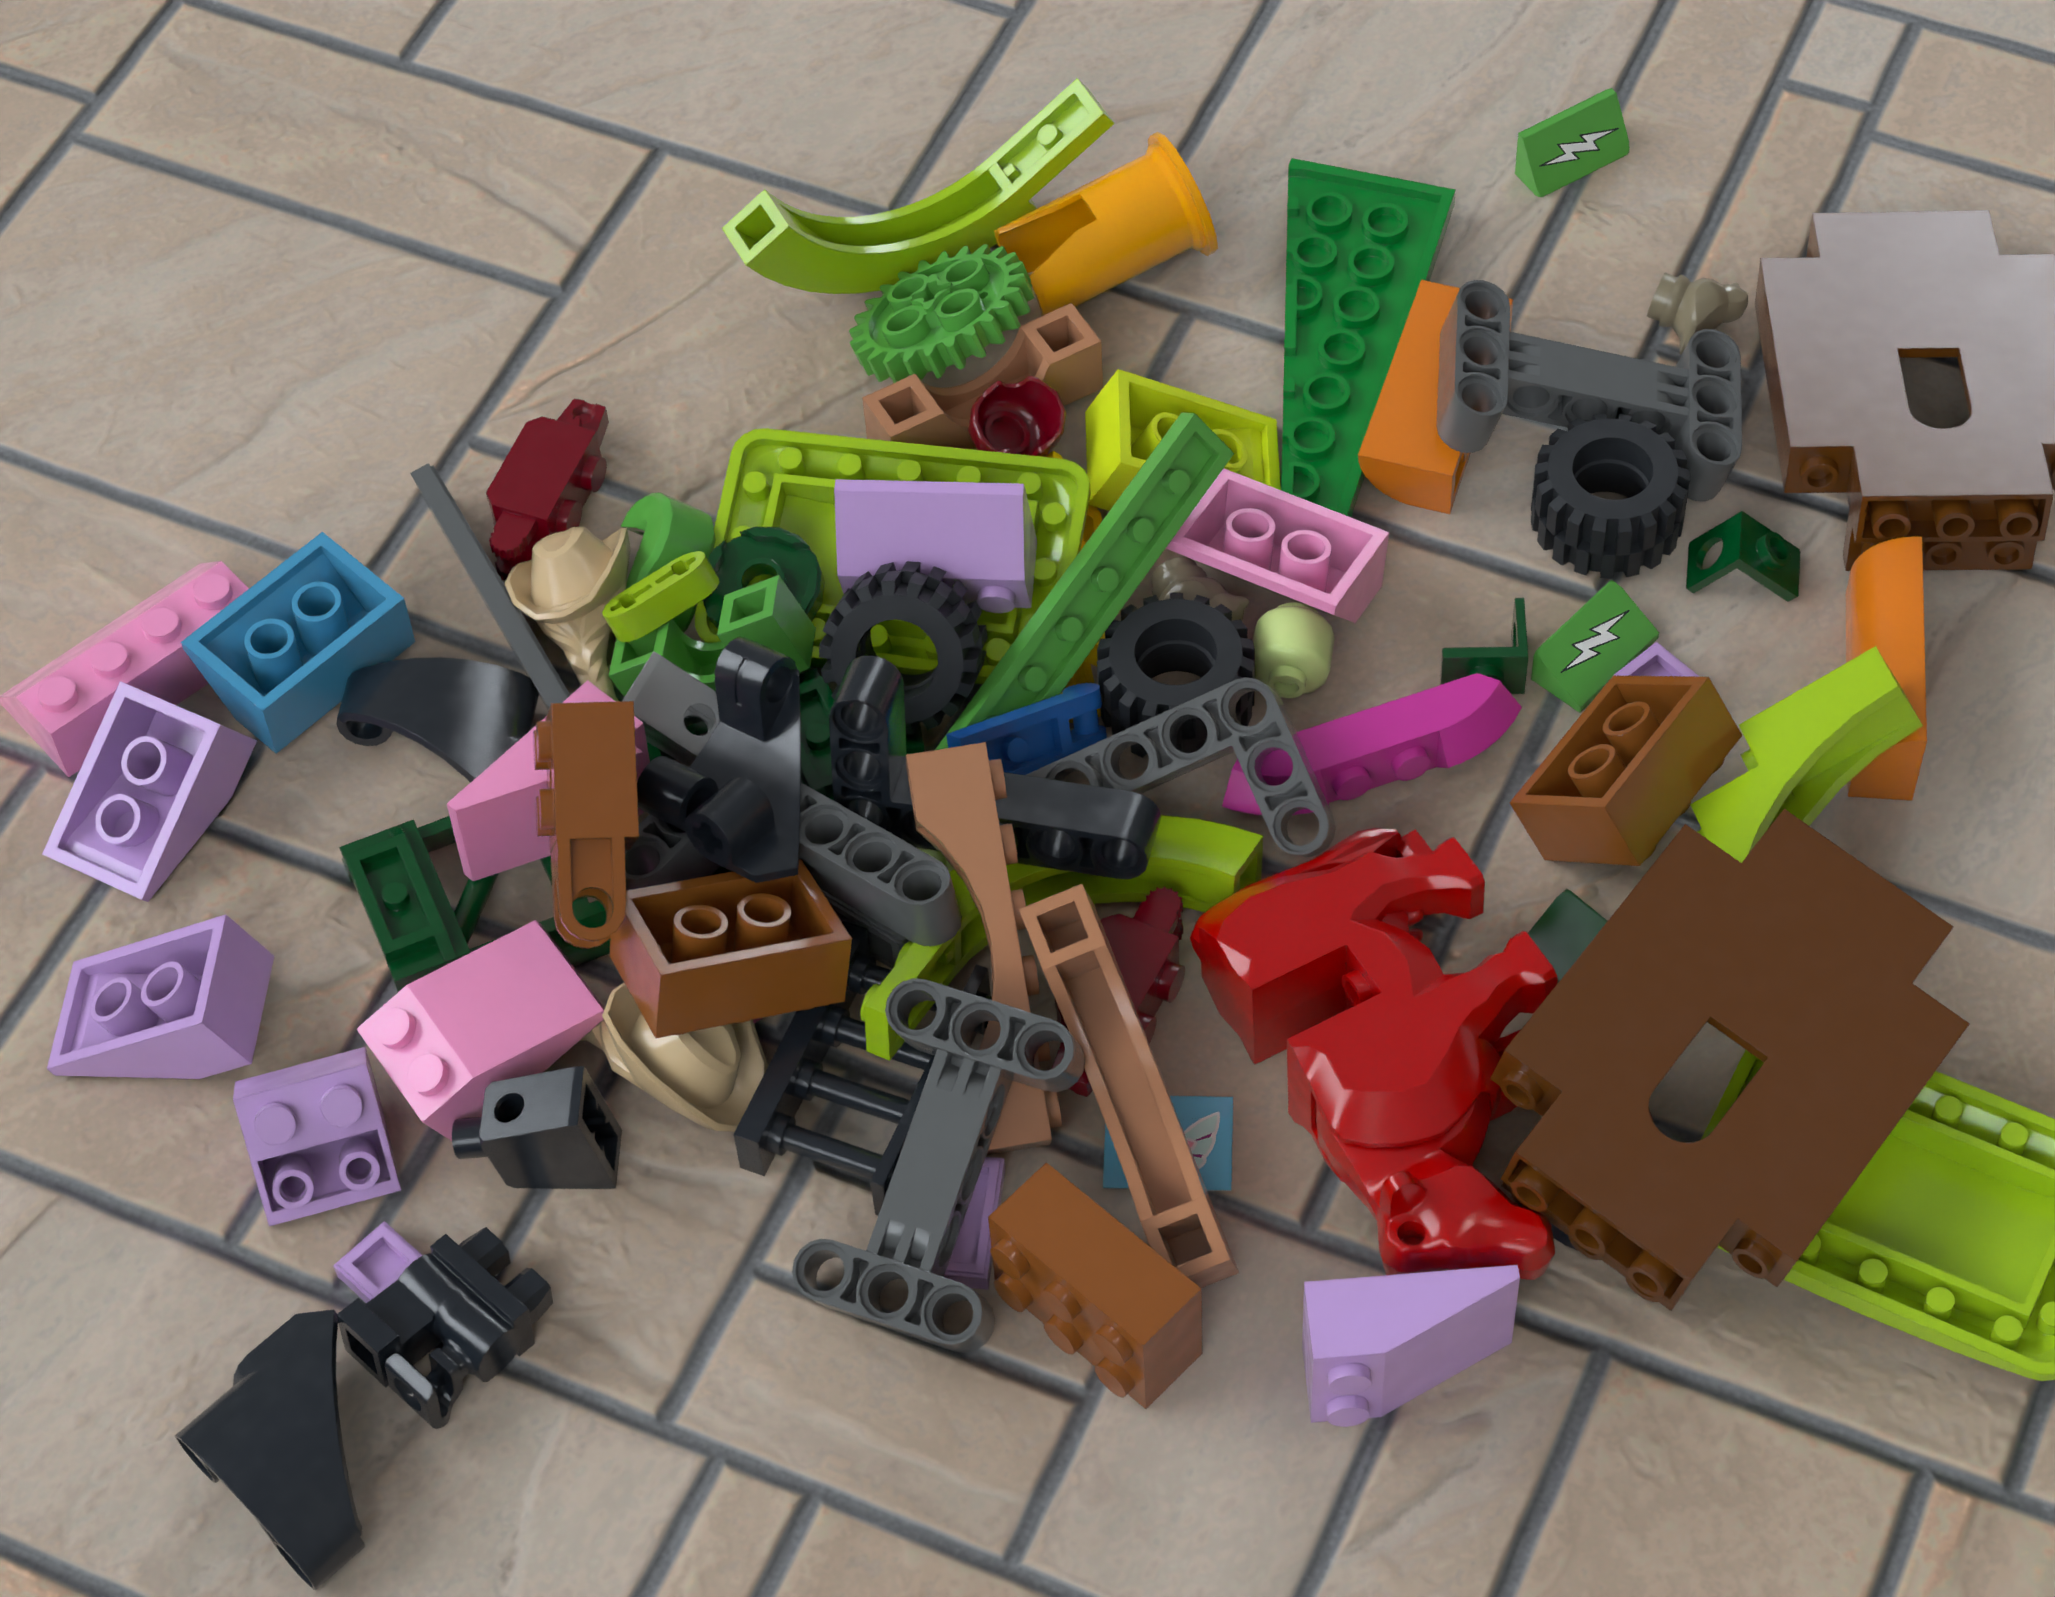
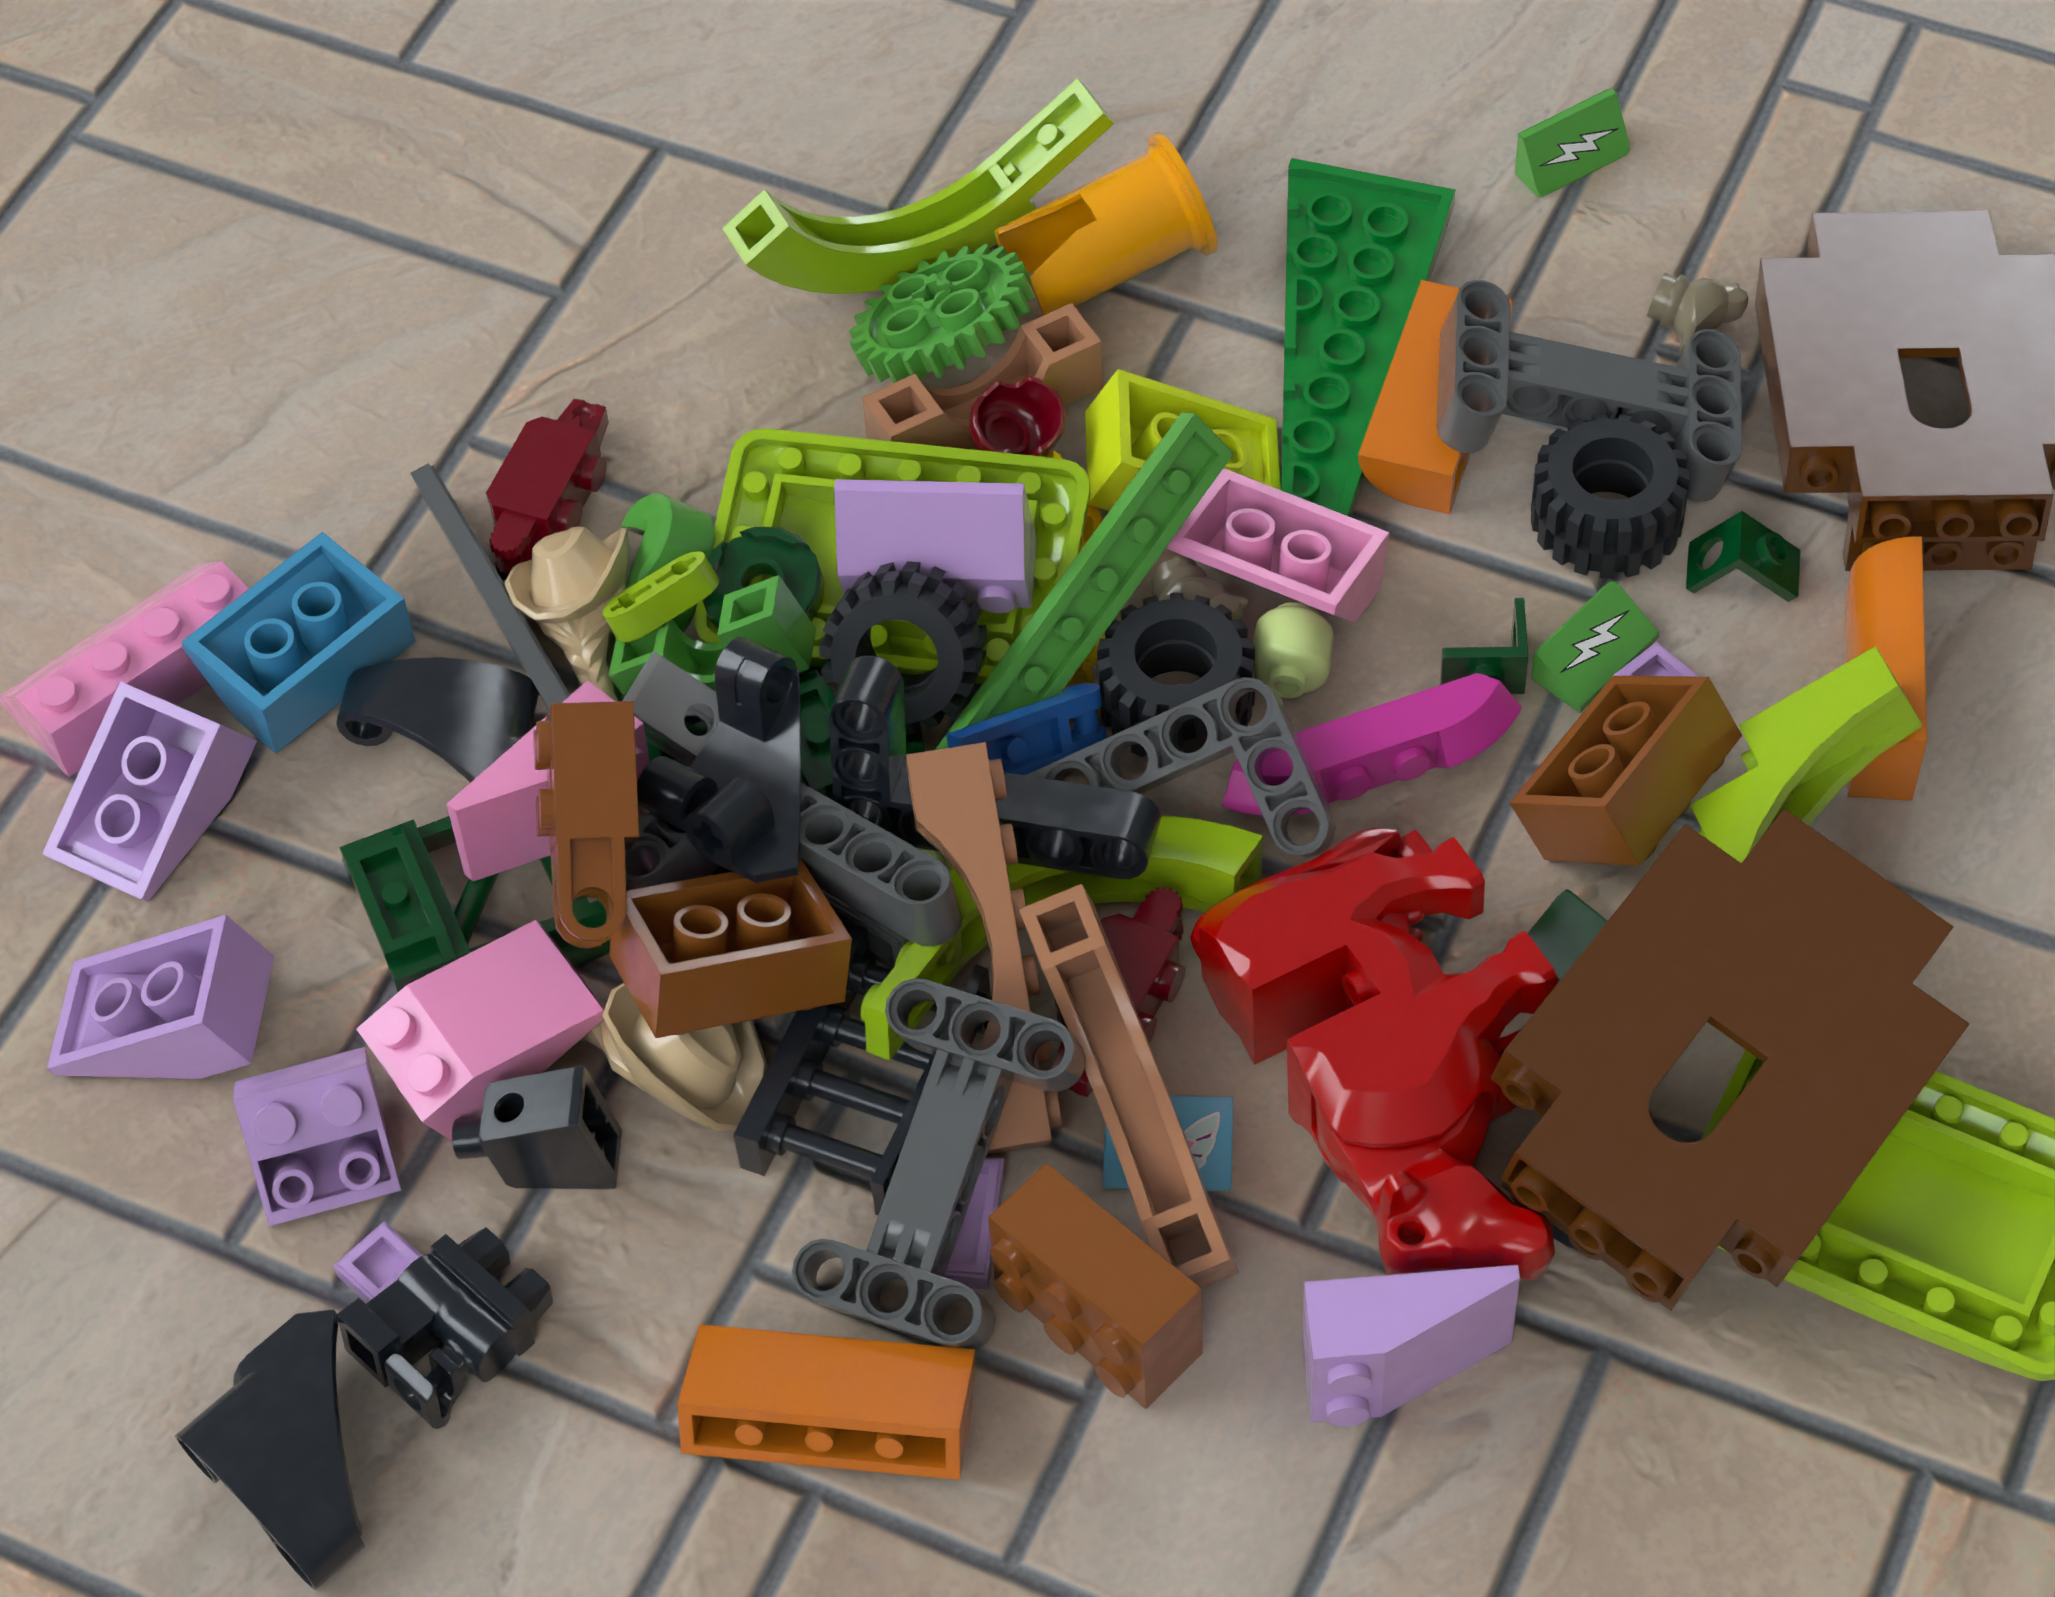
none -> orange brick [677,1324,975,1480]

